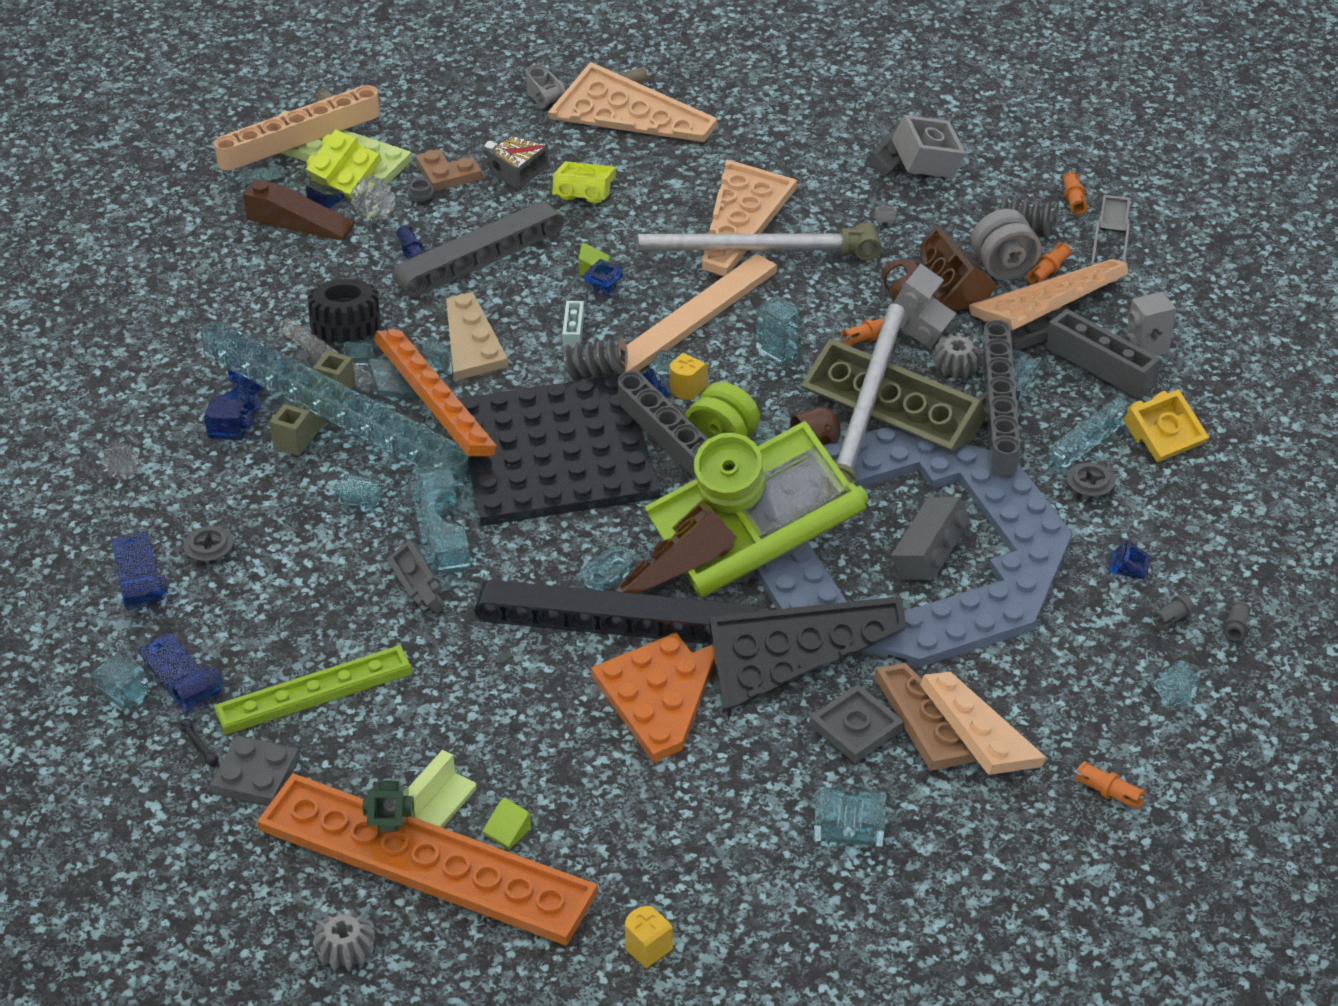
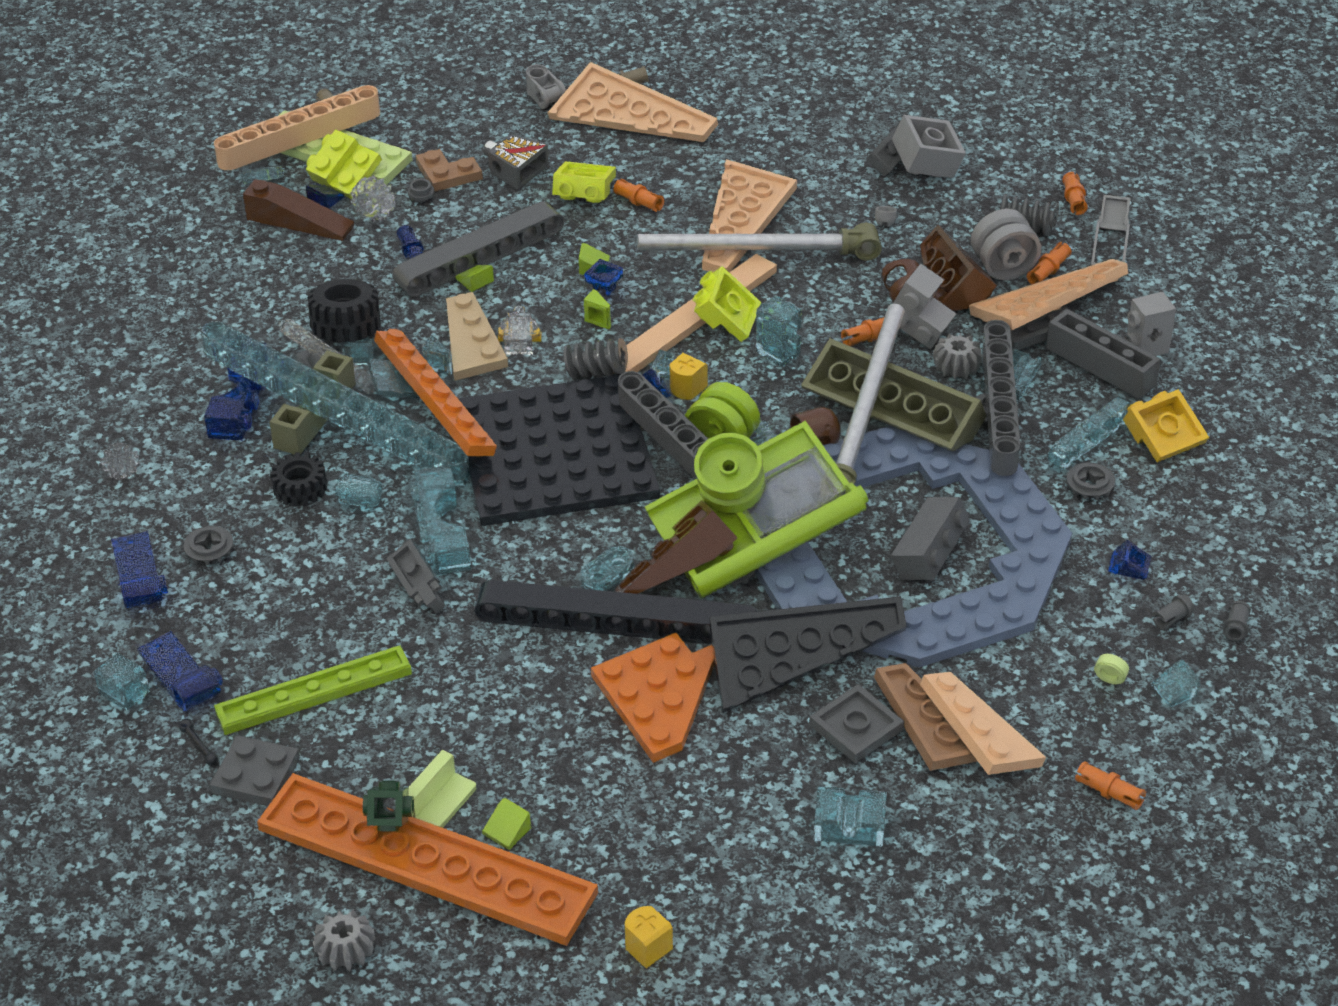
light aqua piece [562,301,584,348] -> none
none -> black tyre [270,452,327,507]
none -> lime slope [456,265,494,292]
none -> clear piece [498,306,542,355]
none -> lime slope [584,289,611,329]
none -> orange pin [613,178,664,212]
none -> neon yellow plate [693,266,761,342]
none -> yellowish green tile [1094,654,1129,684]

